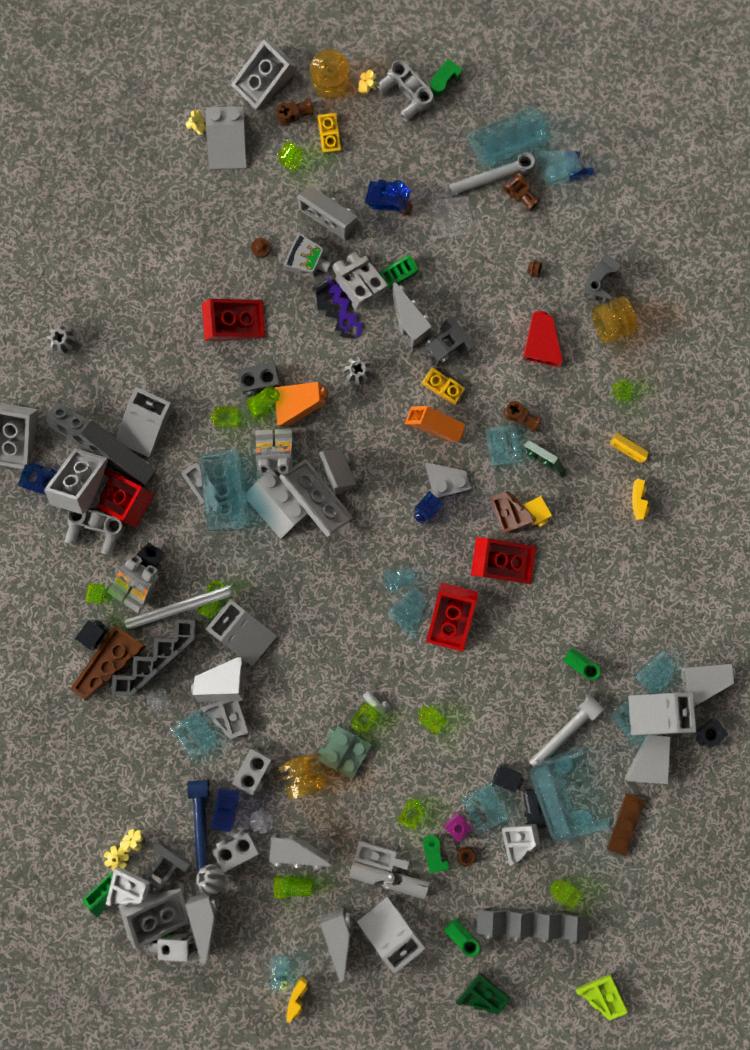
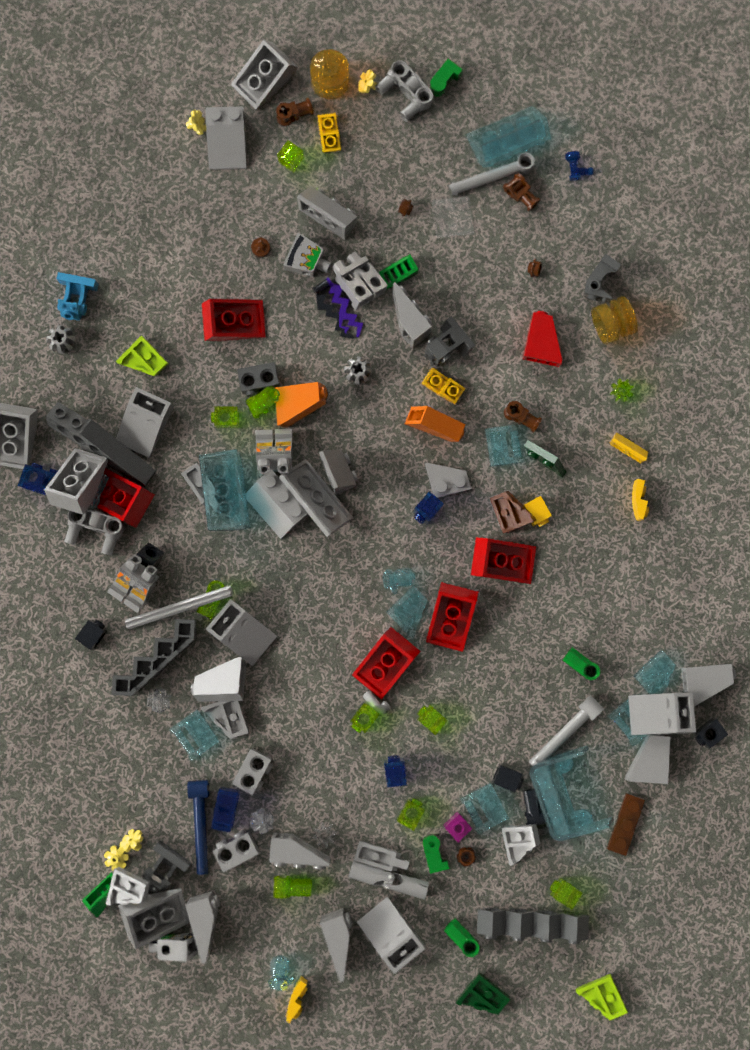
reddish brown wing [70,625,146,701] -> none
clear neon green piece [85,583,109,604] -> none
light grey piece [196,864,226,895] -> none
clear yellow wheel [278,754,327,800] -> none
sand green plate [317,725,372,779] -> none
clear blue brick [365,179,411,212] -> none
clear light blue wing [535,151,583,186] -> none
none -> dark azure tile [57,272,99,321]
none -> lime wing [116,336,169,377]
none -> red slope [352,627,421,700]
none -> clear blue brick [384,755,407,788]

